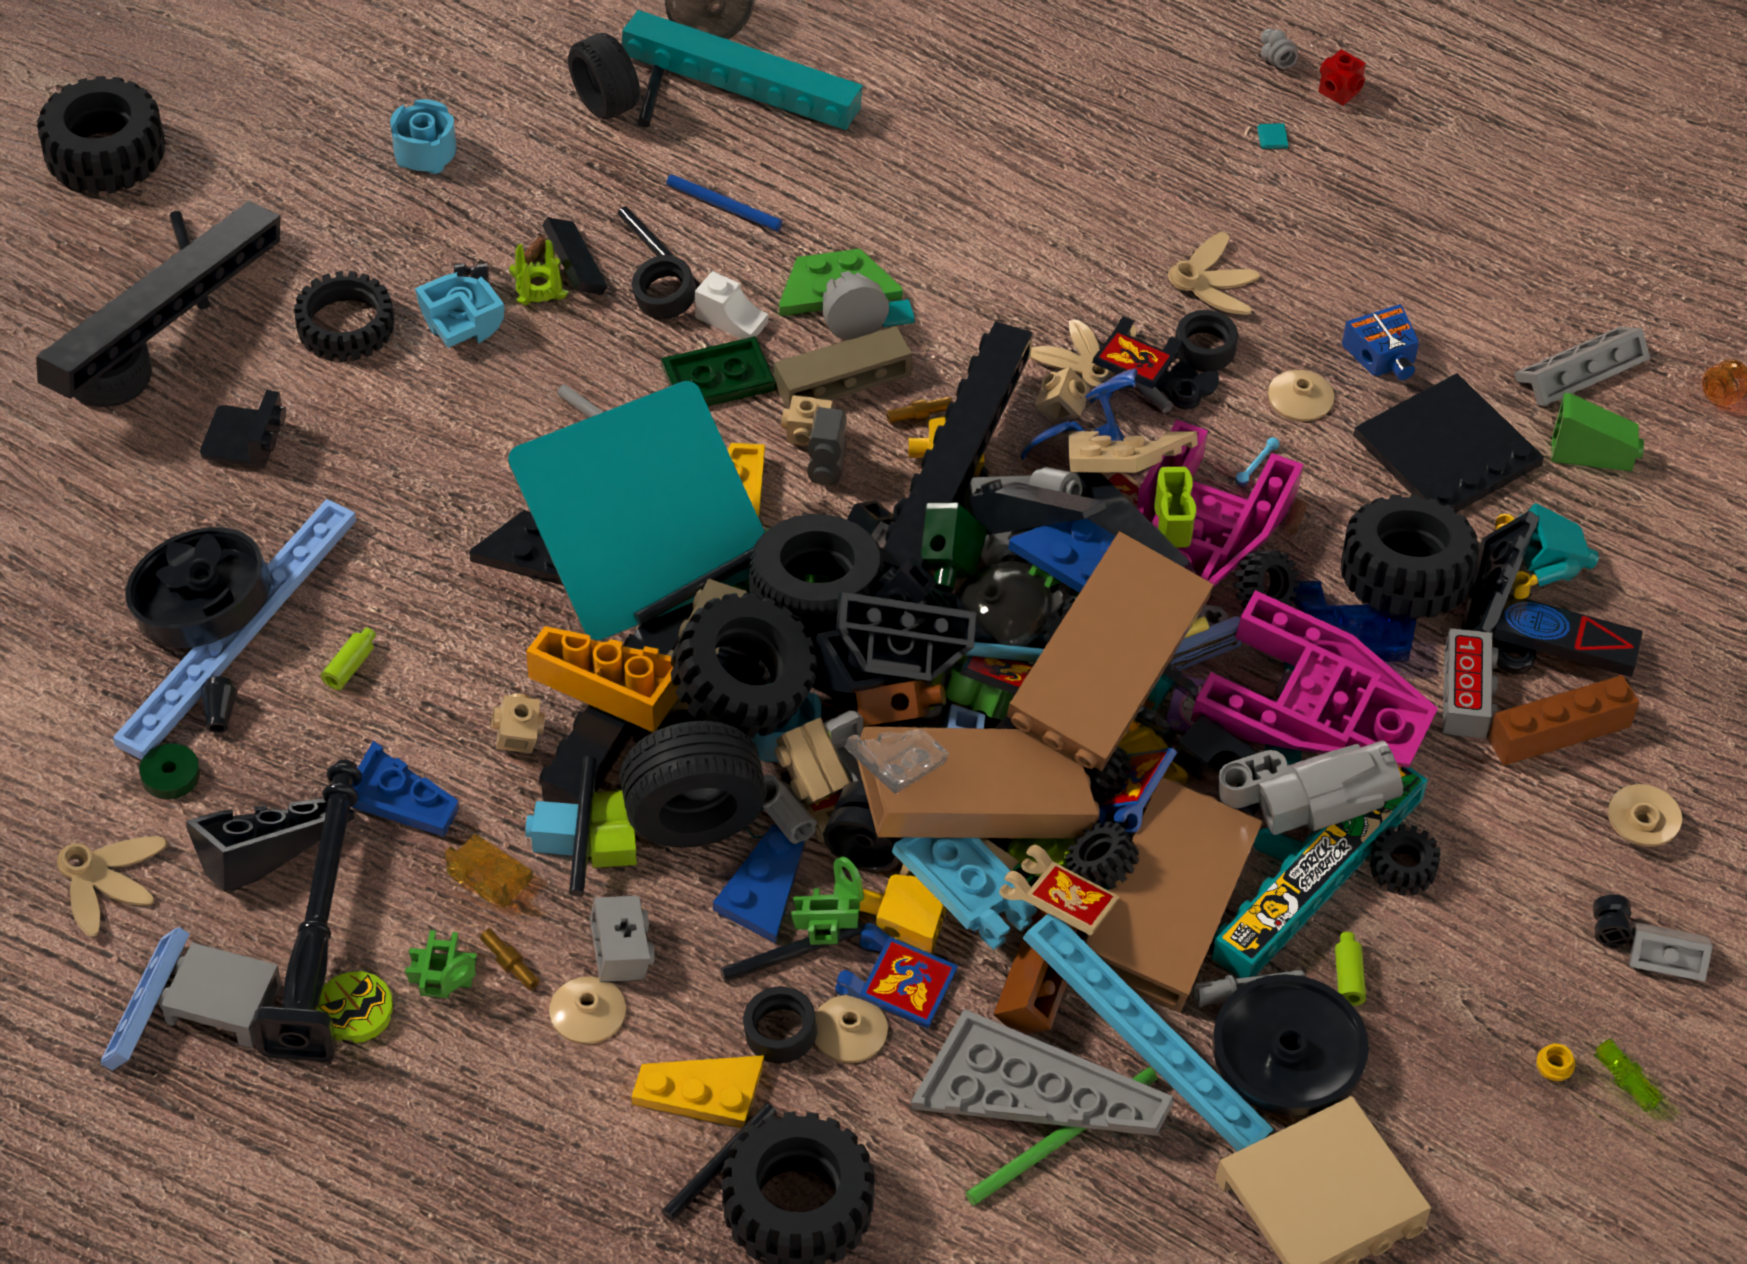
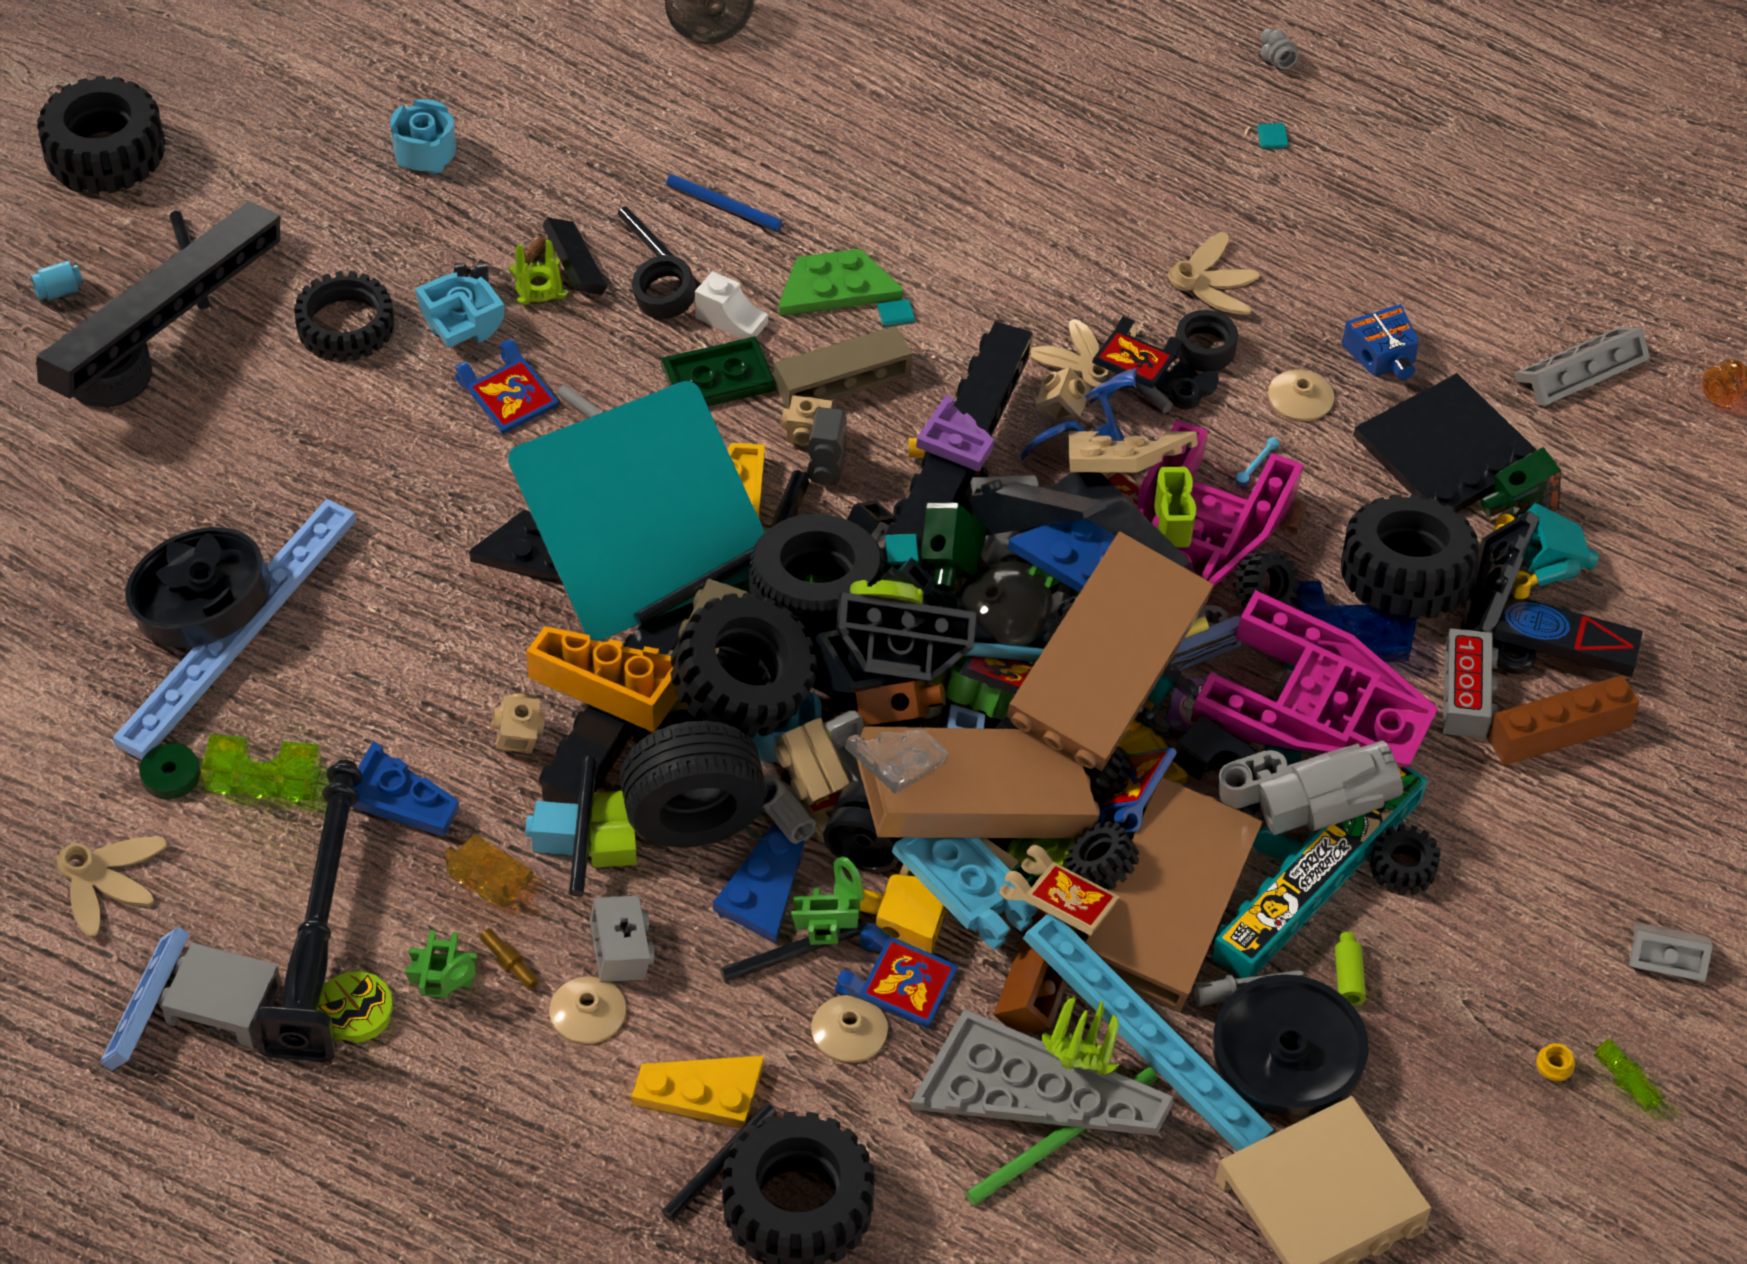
black wedge [186,798,354,892] -> none
black bracket [200,390,286,469] -> none
black cone [201,676,238,733] -> none
lime cylinder [320,627,376,691] -> none
black tyre [568,32,640,119] -> none
teal brick [622,10,863,130] -> none
black bar [638,65,665,127] -> none
black tyre [743,986,818,1064] -> none
light grey piece [823,271,889,340] -> none
pearl gold bar [886,396,953,424] -> none
light grey brick [1029,467,1082,496] -> none
red brick [1318,49,1366,106] -> none
bright green slope [1551,393,1644,471] -> none
black wheel [1593,894,1633,946] -> none
tan dish [1608,784,1682,847] -> none
none -> medium azure brick [31,260,83,301]
none -> clear neon green arch [201,734,322,801]
none -> flag [455,339,559,434]
none -> black axle [770,470,810,528]
none -> lime tile [850,580,923,604]
none -> teal piece [885,534,918,565]
none -> medium lavender wing [916,395,994,472]
none -> lime piece [1042,997,1119,1075]
none -> dark green torso [1480,447,1561,519]

